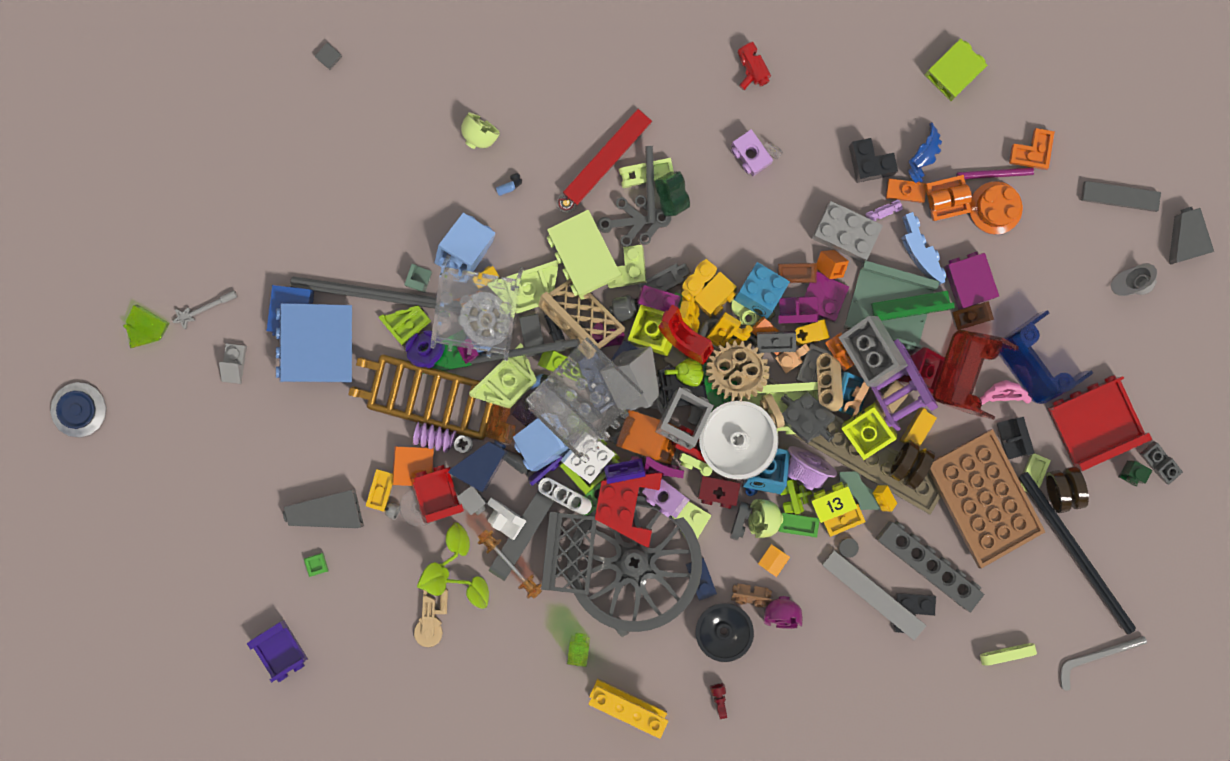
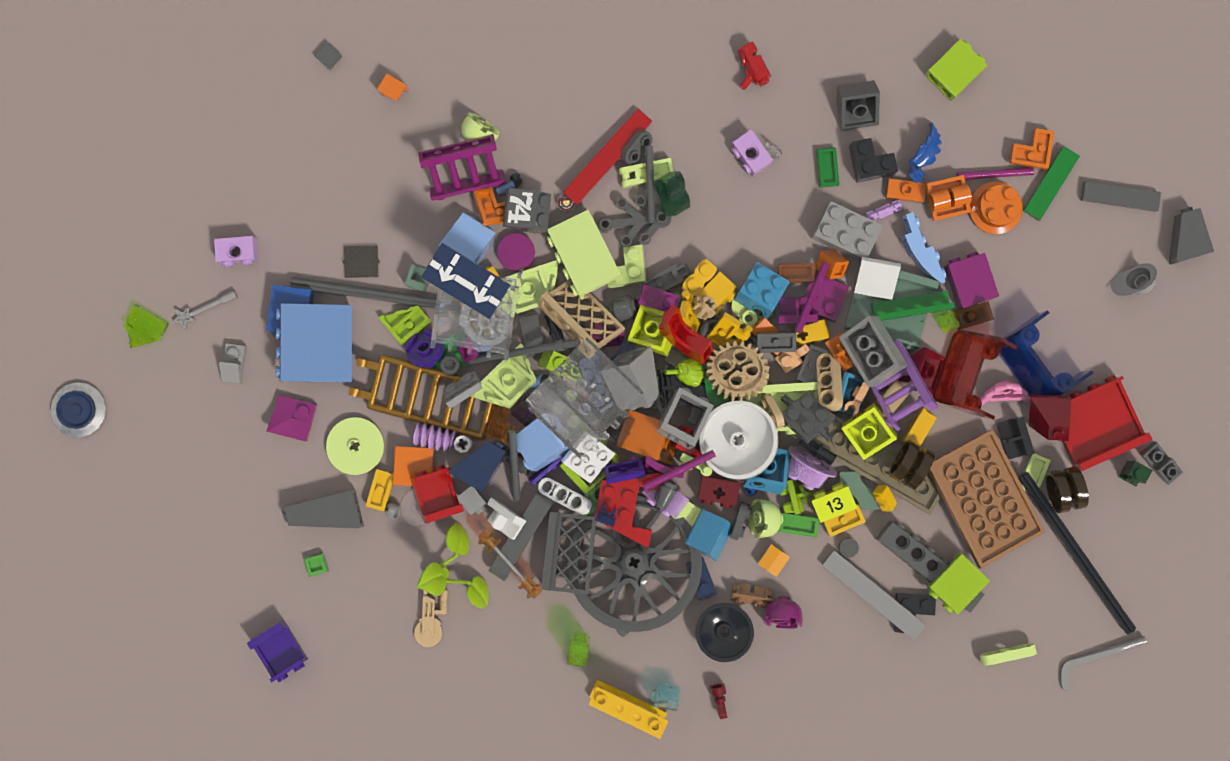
none -> lavender brick [214,236,259,267]
none -> magenta plate [266,395,317,442]
none -> yellowish green piece [326,417,384,475]
none -> clear smoke piece [343,246,380,278]
none -> orange panel [377,74,409,101]
none -> magenta fence [418,134,506,201]
none -> dark blue tile [421,242,511,319]
none -> dark grey tile [440,356,460,376]
none -> light grey plate [443,370,483,409]
none -> orange plate [473,187,505,226]
none -> magenta tile [497,233,535,271]
none -> dark grey slope [503,188,551,234]
none -> dark grey bar [508,429,521,500]
none -> clear blue tile [595,503,616,527]
none -> dark grey plate [621,130,653,165]
none -> magenta bar [642,450,716,491]
none -> clear light blue brick [651,682,680,711]
none -> dark grey cone [655,481,678,510]
none -> dark azure slope [685,509,733,561]
none -> tan gear [692,295,717,320]
none -> magenta bar [794,262,829,333]
none -> black axle [799,439,837,465]
none -> green tile [816,147,839,188]
none -> dark grey slope [837,80,880,130]
none -> white tile [854,257,901,300]
none -> lime panel [926,552,990,614]
none -> clear neon green plate [937,311,960,333]
none -> green tile [1023,146,1080,221]
none -> dark red slope [1029,395,1071,441]

